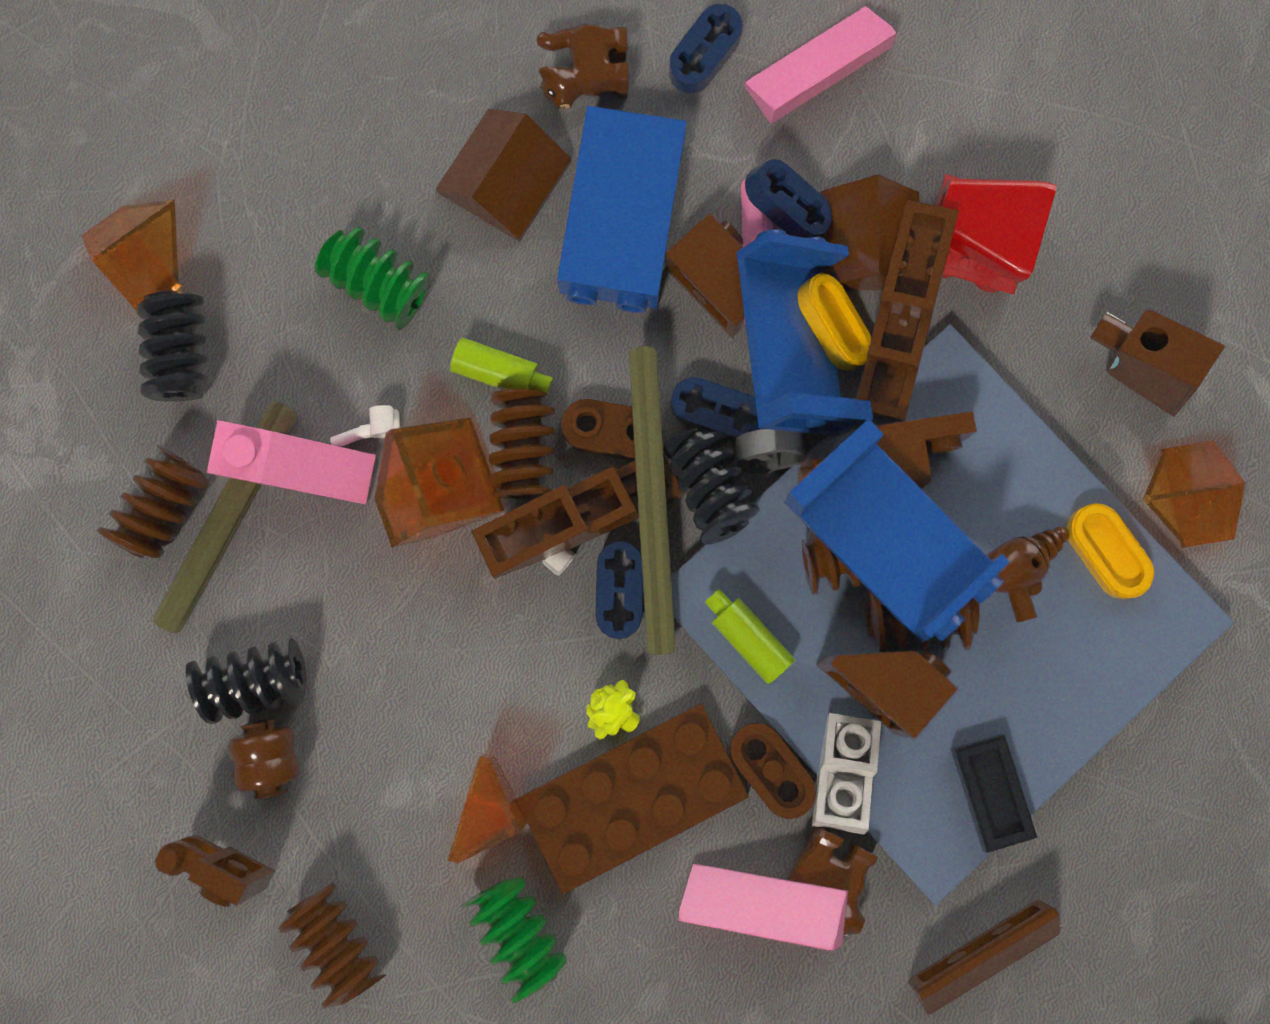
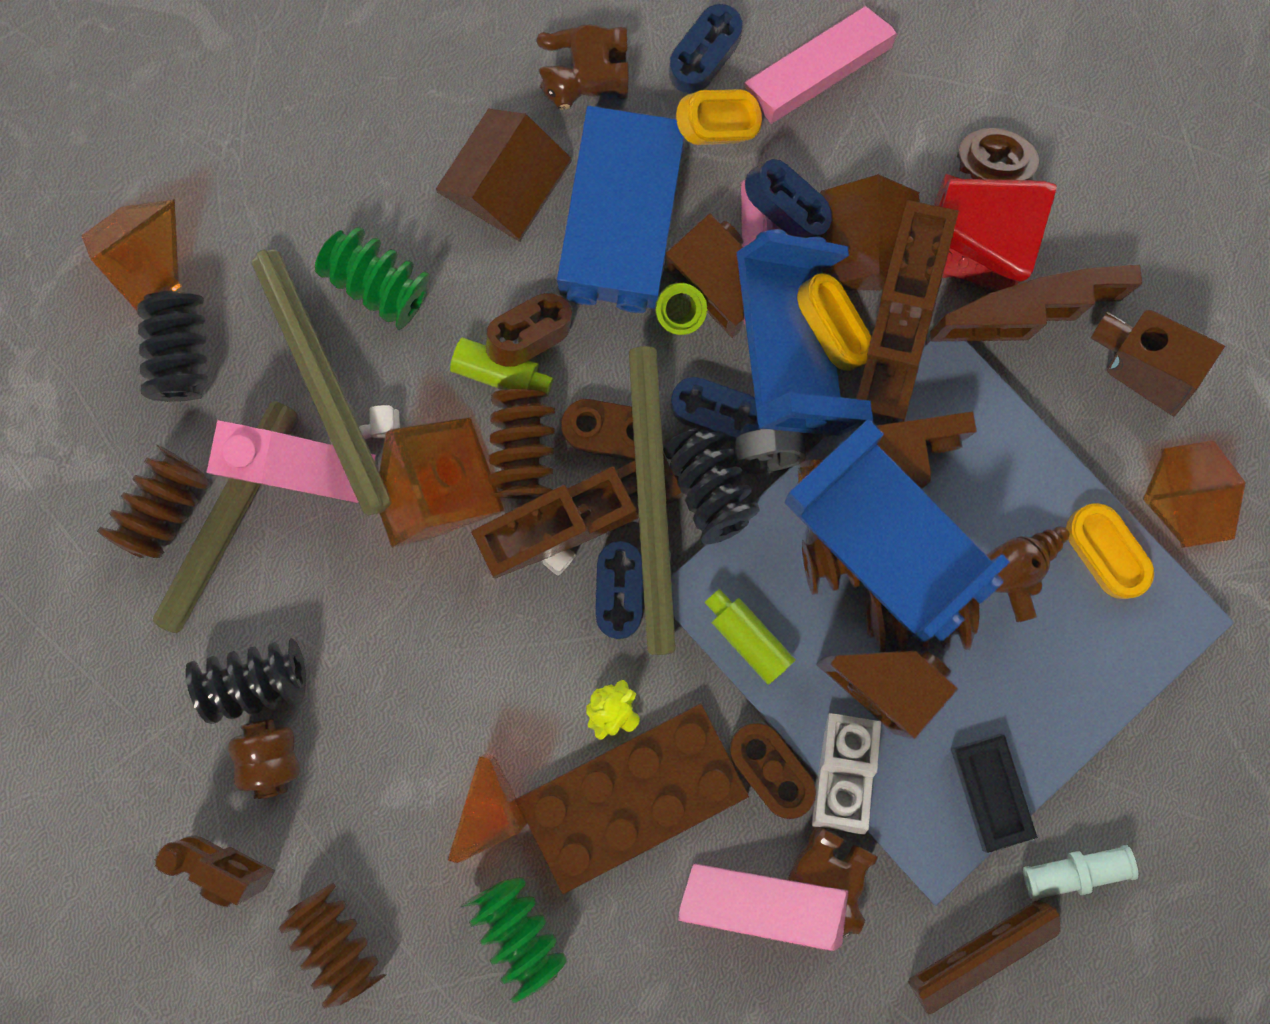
none -> olive axle [252,249,392,515]
none -> reddish brown beam [485,293,572,367]
none -> lime piece [655,283,707,335]
none -> yellow tile [676,90,762,145]
none -> reddish brown slope [930,264,1142,342]
none -> reddish brown gear [957,128,1039,180]
none -> light aqua pin [1023,845,1138,901]

